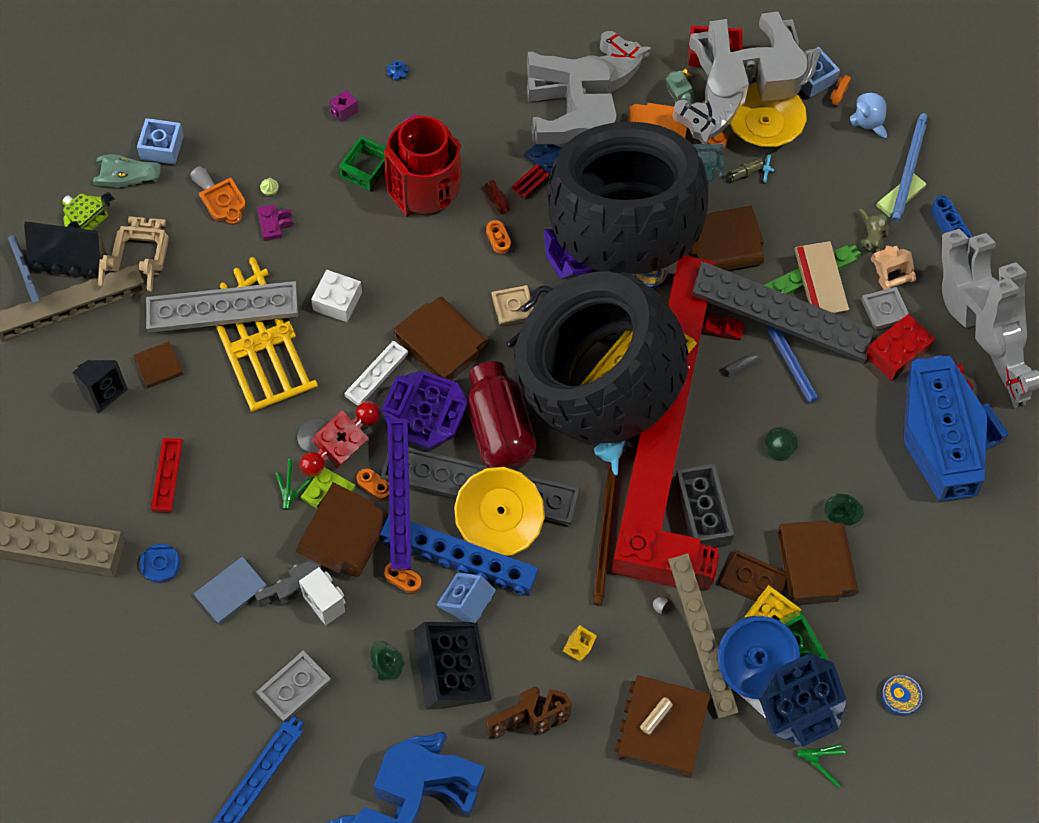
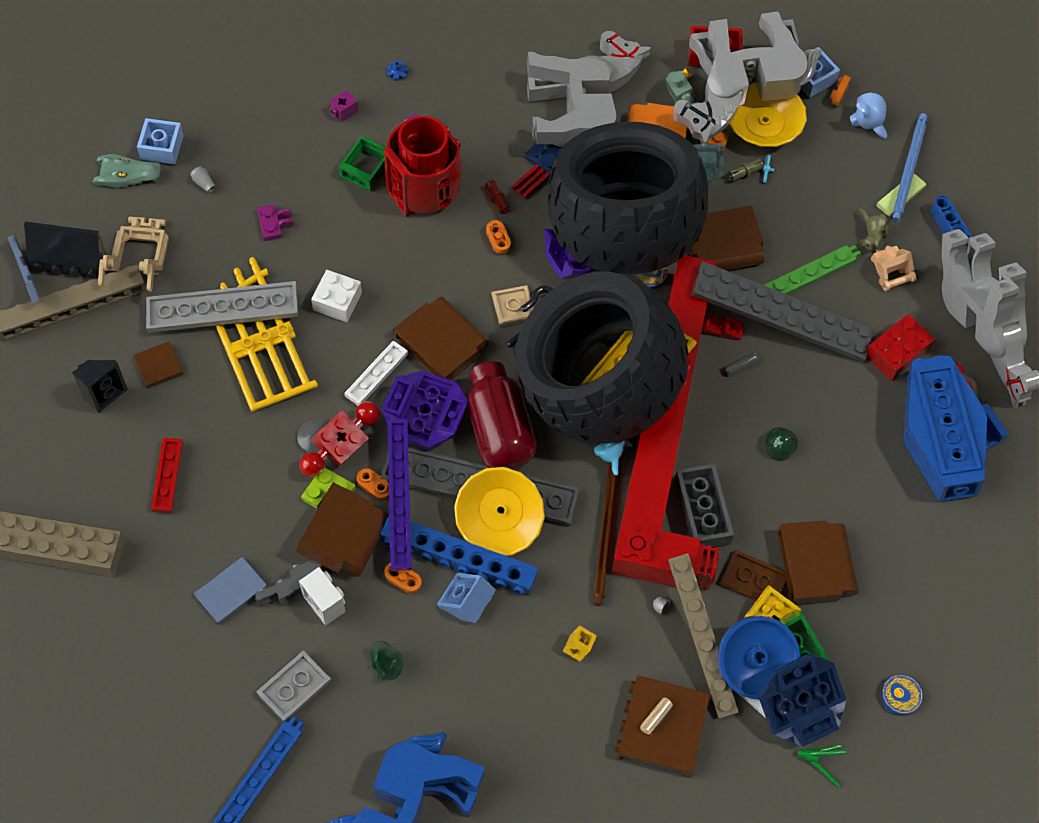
lime torso [62,192,115,230] -> none
blue tile [140,544,181,583] -> none
orange plate [199,177,246,225] -> none
yellowish green plate [260,178,278,196] -> none
green plant [276,458,315,510] -> none
black slope [413,622,492,709] -> none
reddish brown piece [485,687,572,739] -> none
blue axle [764,324,818,403] -> none
tan tile [794,241,849,314] -> none
clear green piece [824,493,864,525] -> none
light grey plate [861,287,909,330] -> none

